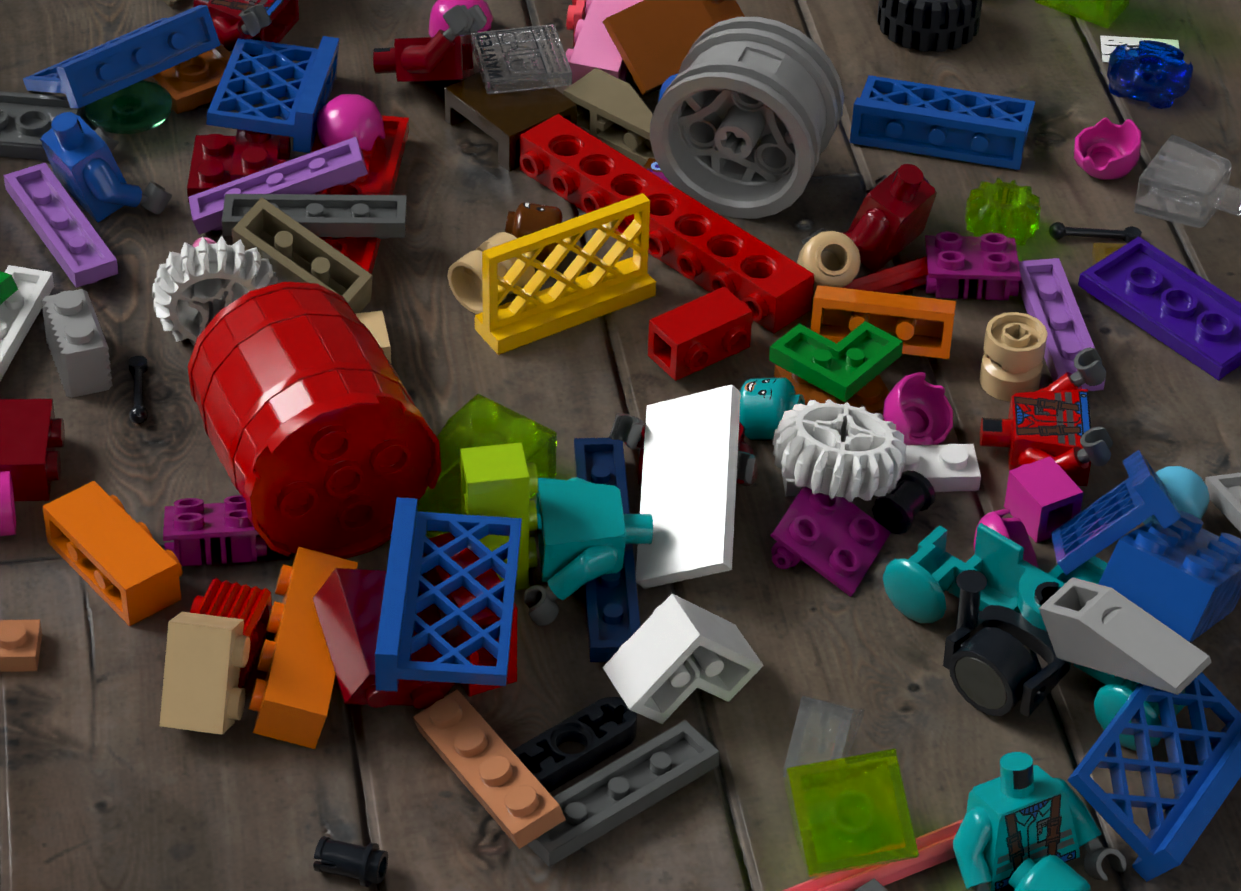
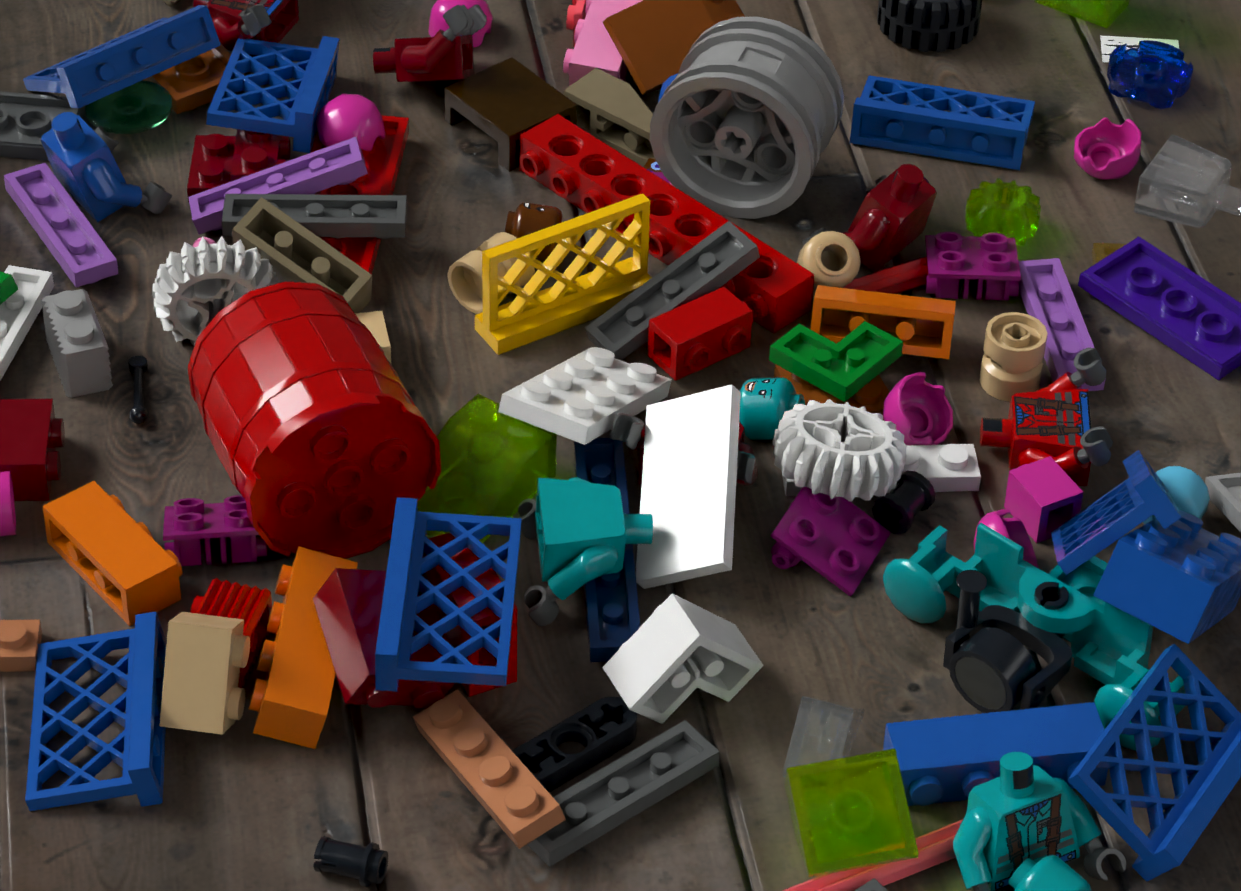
lime brick [460,442,538,590] -> none
clear tile [471,24,572,94] -> none
light grey slope [1039,577,1211,695] -> none
black hinge [1049,222,1142,243] -> none
none -> blue fence [25,611,167,811]
none -> white plate [498,347,672,445]
none -> dark grey plate [585,221,760,361]
none -> blue brick [882,702,1108,807]

